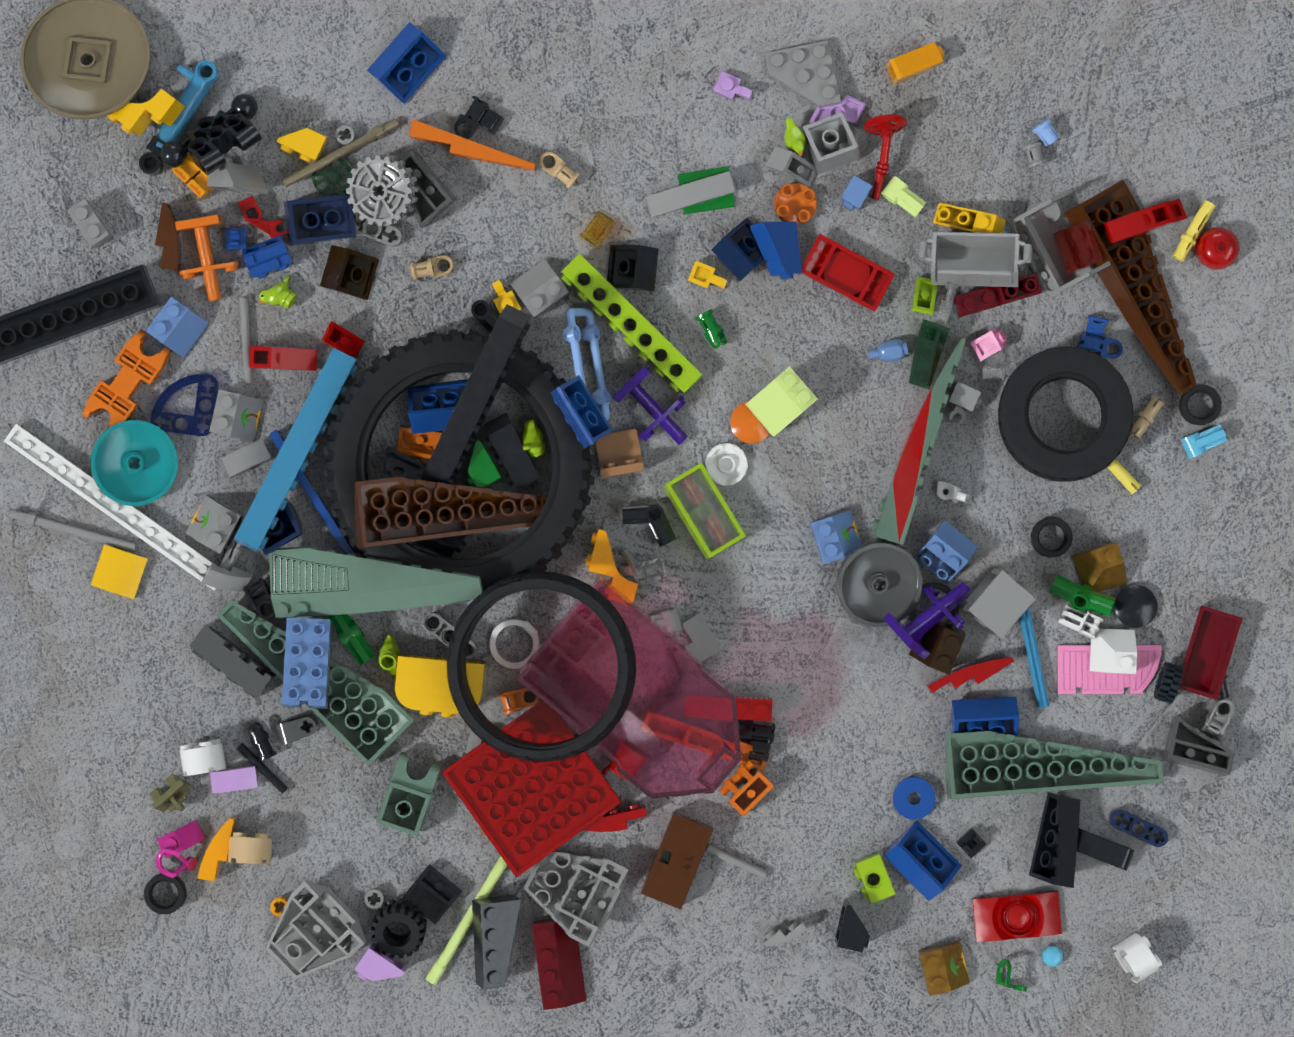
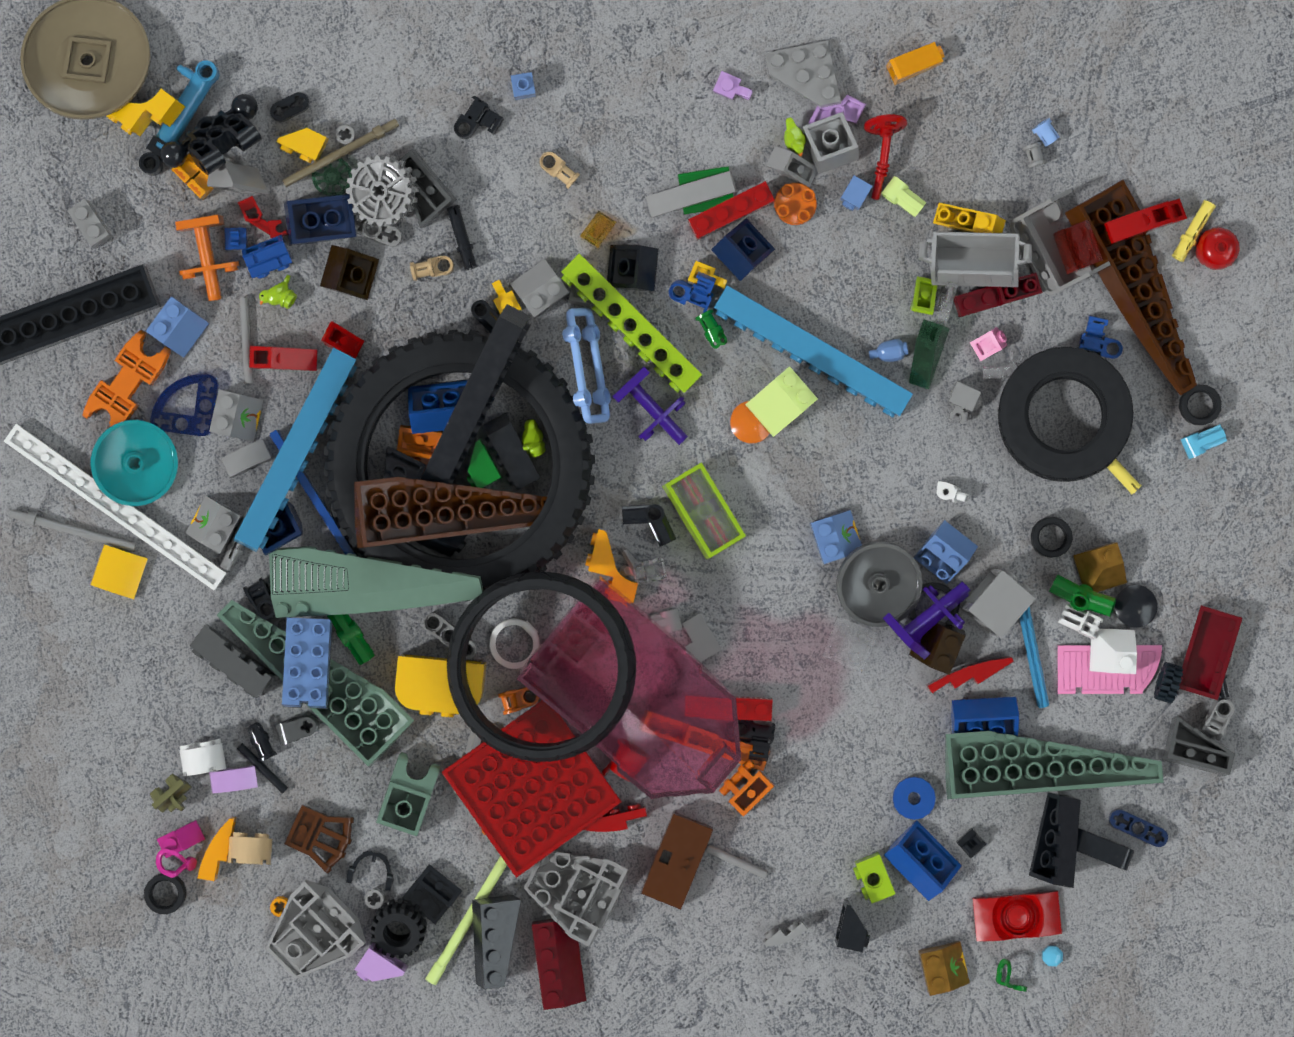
reddish brown slope [155,202,182,272] -> none
light grey slope [202,564,252,591] -> none
blue slope [367,22,446,104] -> none
lime animal [379,634,401,675] -> none
orange slope [409,119,536,172] -> none
blue slope [550,375,613,449] -> none
medium nougat bracket [595,429,644,478] -> none
white tile [705,443,748,486] -> none
blue slope [750,222,802,280] -> none
red slope [801,233,895,312] -> none
wedge [871,338,966,545] -> none
white brick [1113,933,1162,984] -> none
tan pin [1130,397,1164,440] -> none
none -> black beam [270,92,310,122]
none -> reddish brown plate [284,804,354,874]
none -> black piece [346,851,394,891]
none -> black pin [447,205,478,271]
none -> medium blue brick [511,72,536,100]
none -> blue piece [669,272,716,313]
none -> red arch [688,181,775,241]
none -> dark azure brick [714,286,913,418]

